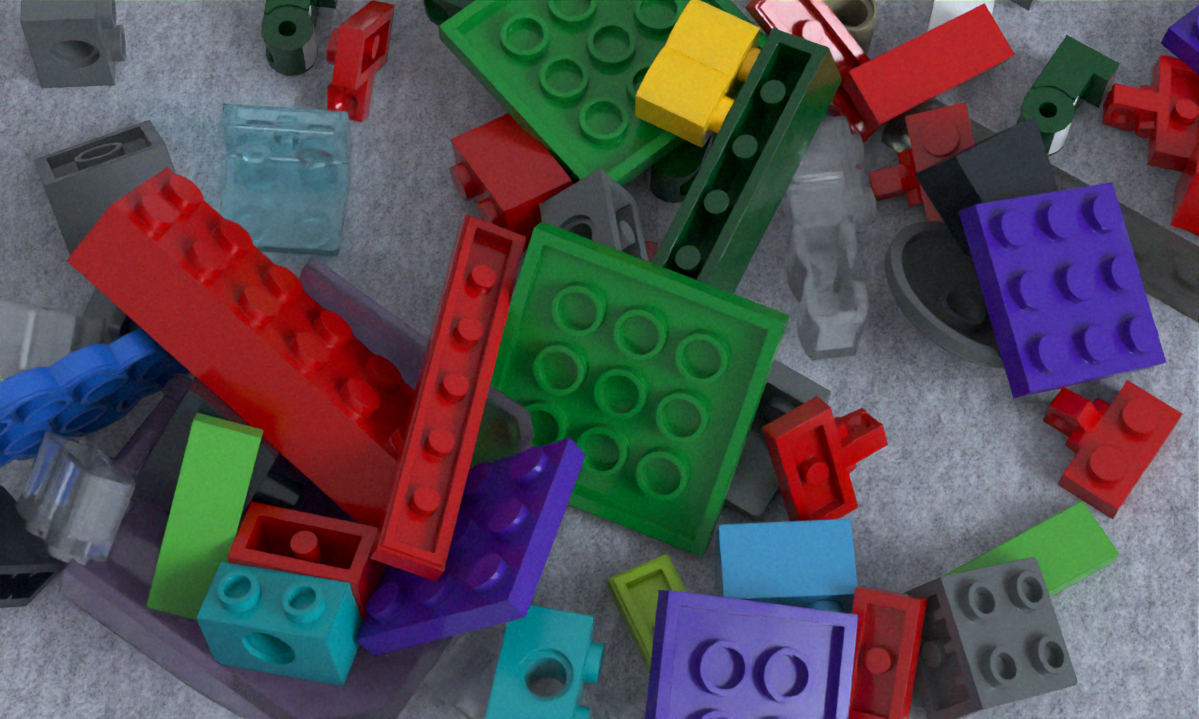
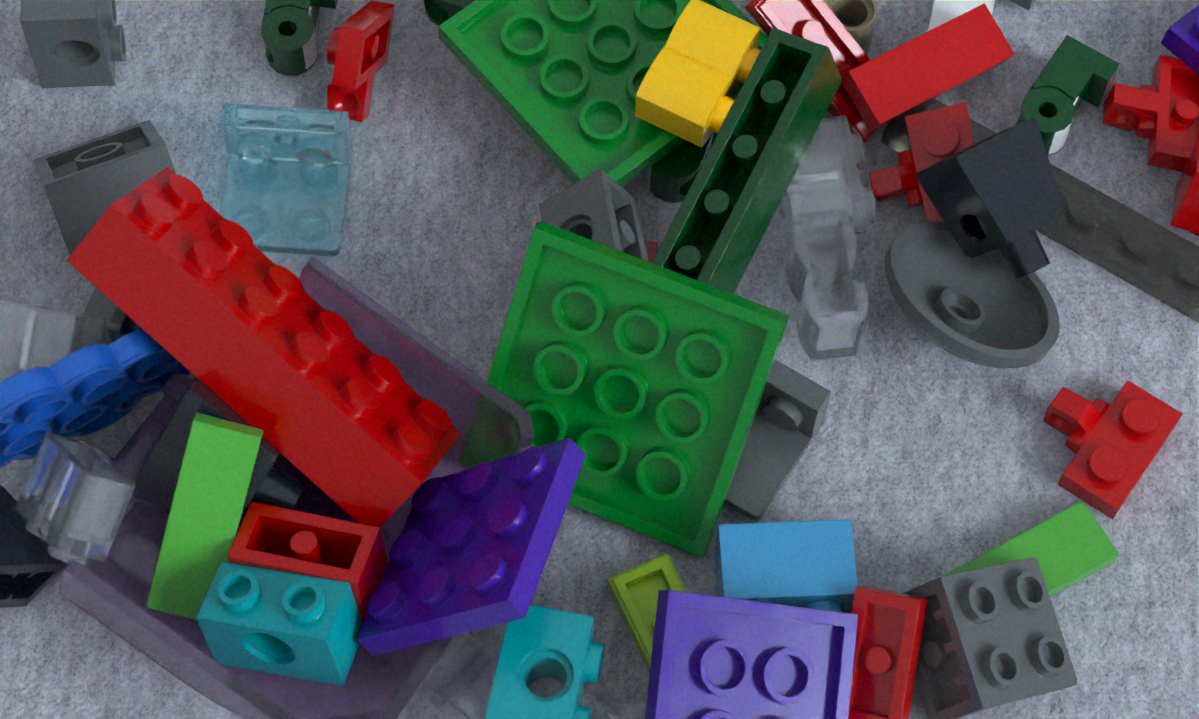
red tile [370,214,526,581] -> none
red brick [449,114,573,251] -> none
red hinge [762,396,888,521] -> none
dark purple plate [959,182,1167,399] -> none

